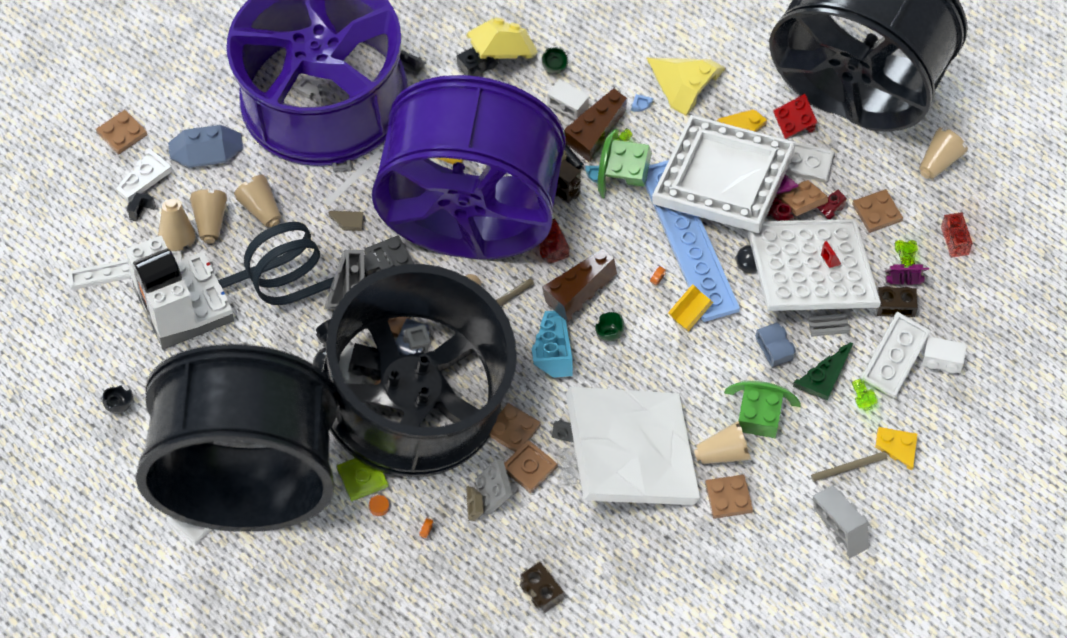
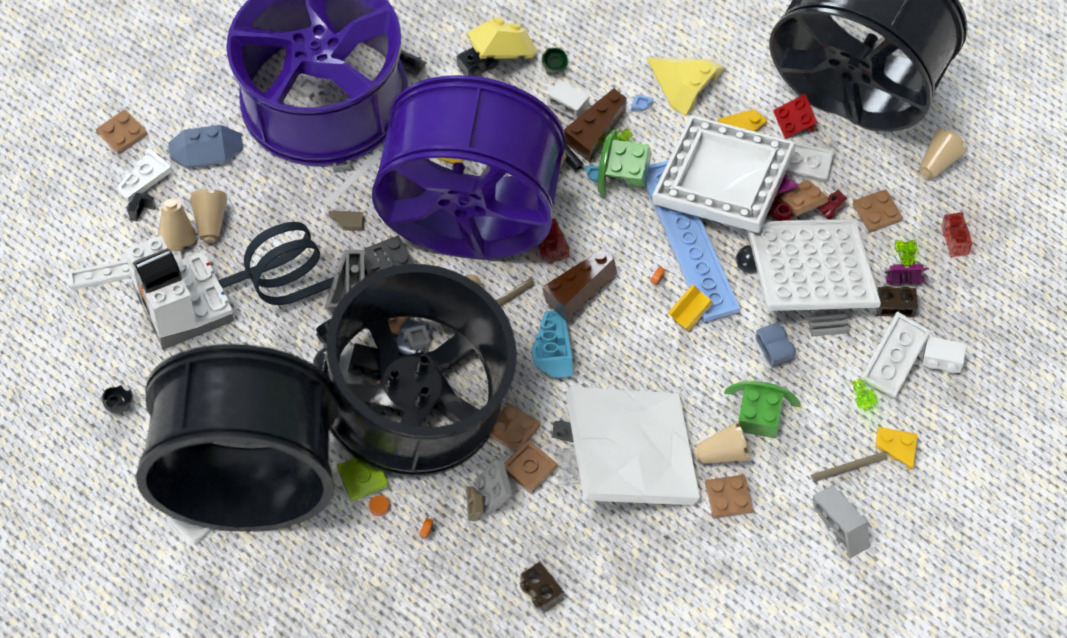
tan cone [234,175,281,227] -> none
dark brown brick [555,159,581,203] -> none
dark green hair [595,312,625,341] -> none
dark green wing [793,342,853,400] -> none
red slope [821,241,841,268] -> none

